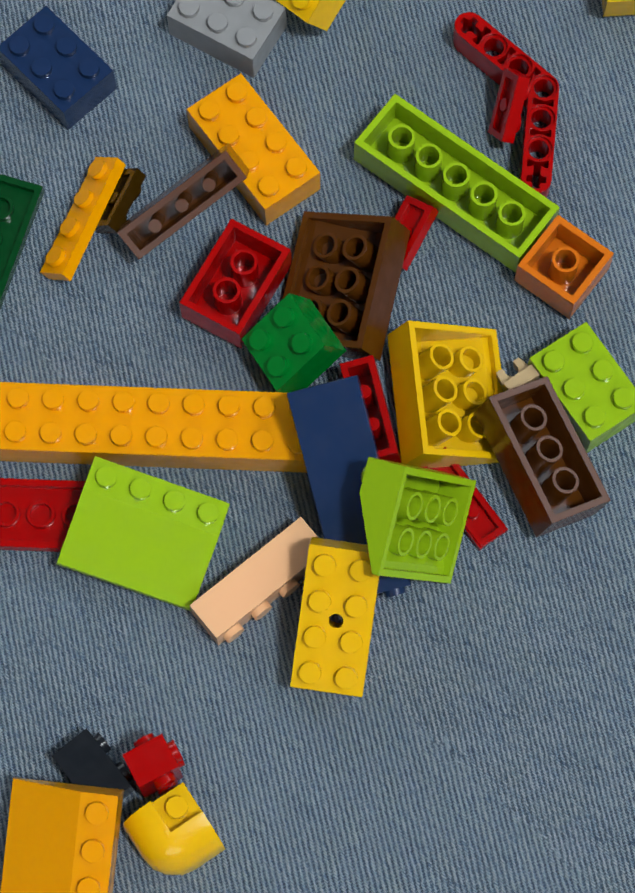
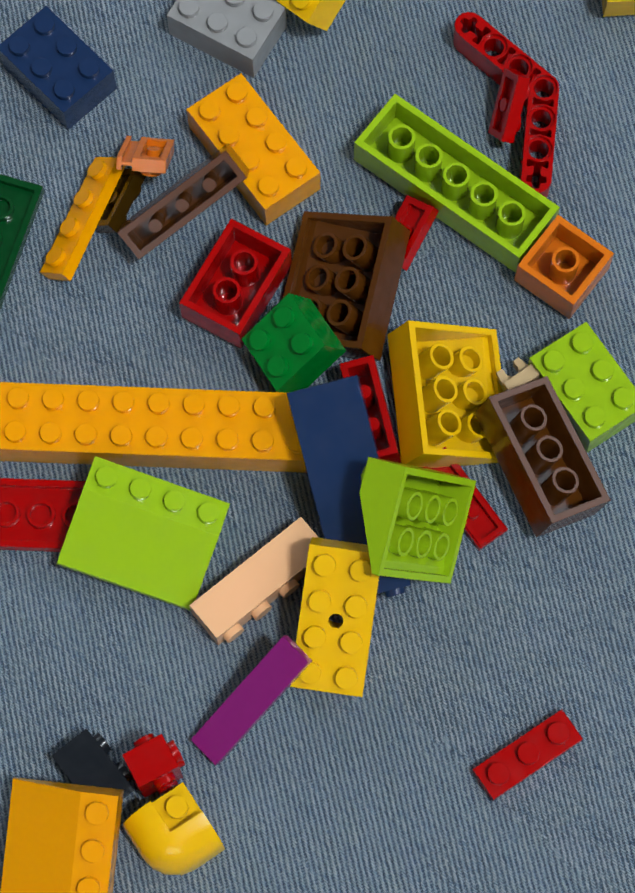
none -> orange plate [116,136,175,177]
none -> magenta tile [191,635,312,766]
none -> red plate [472,709,583,802]

